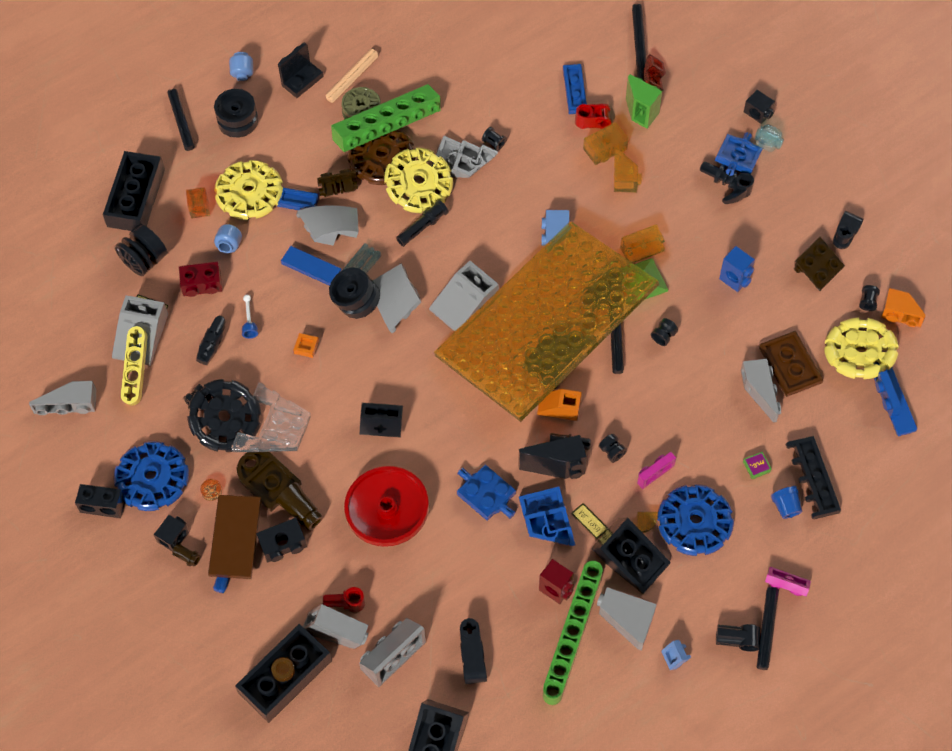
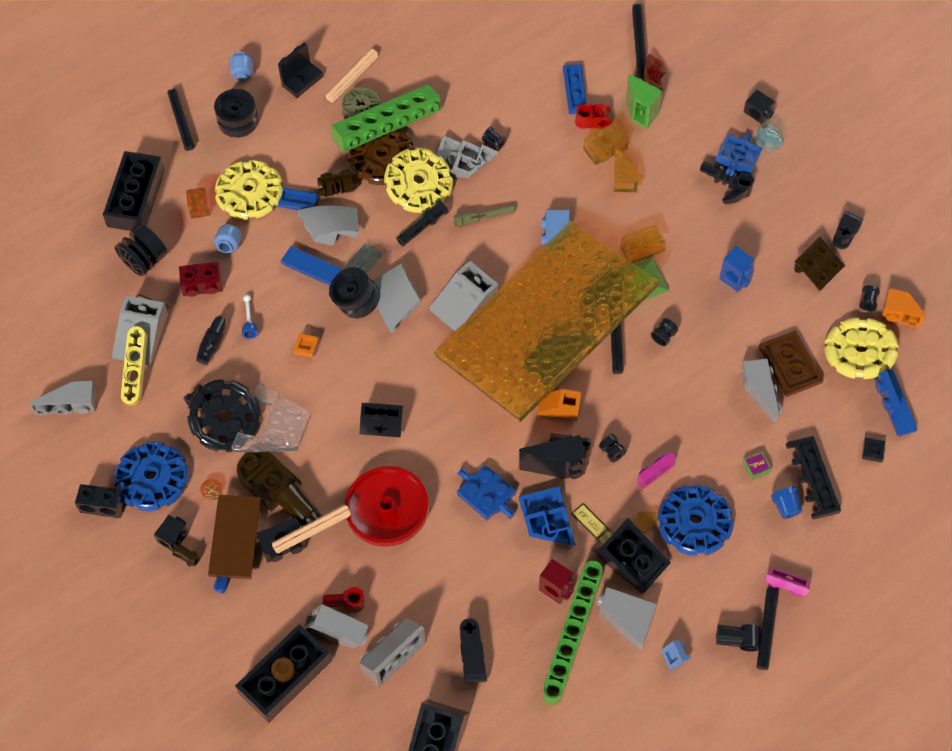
none -> light nougat axle [272,505,351,553]
none -> olive pin [453,205,515,228]
none -> black tile [862,438,886,463]

